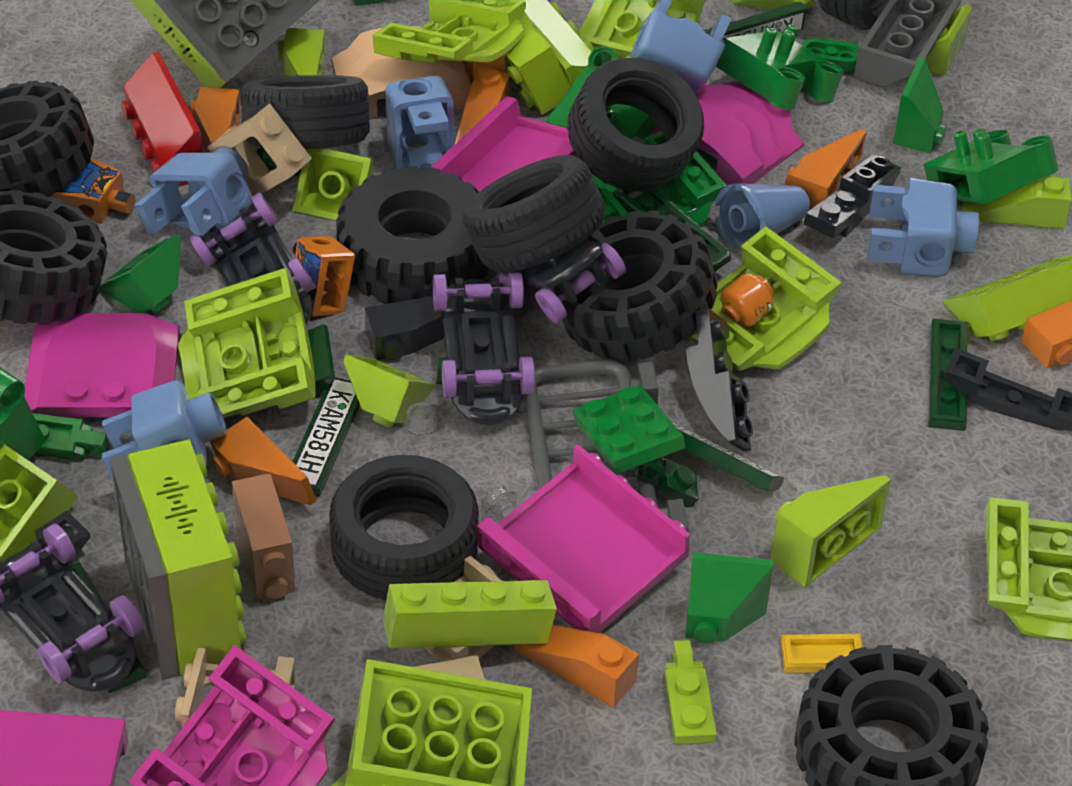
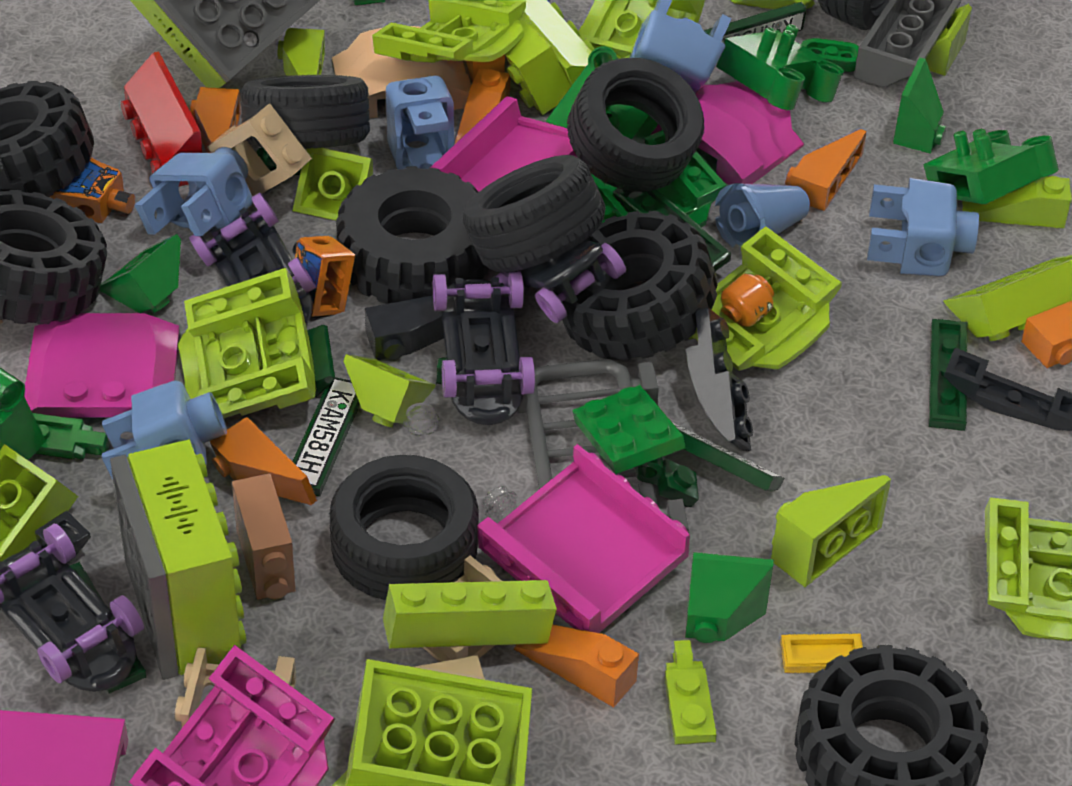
black slope [804,154,901,238] -> none

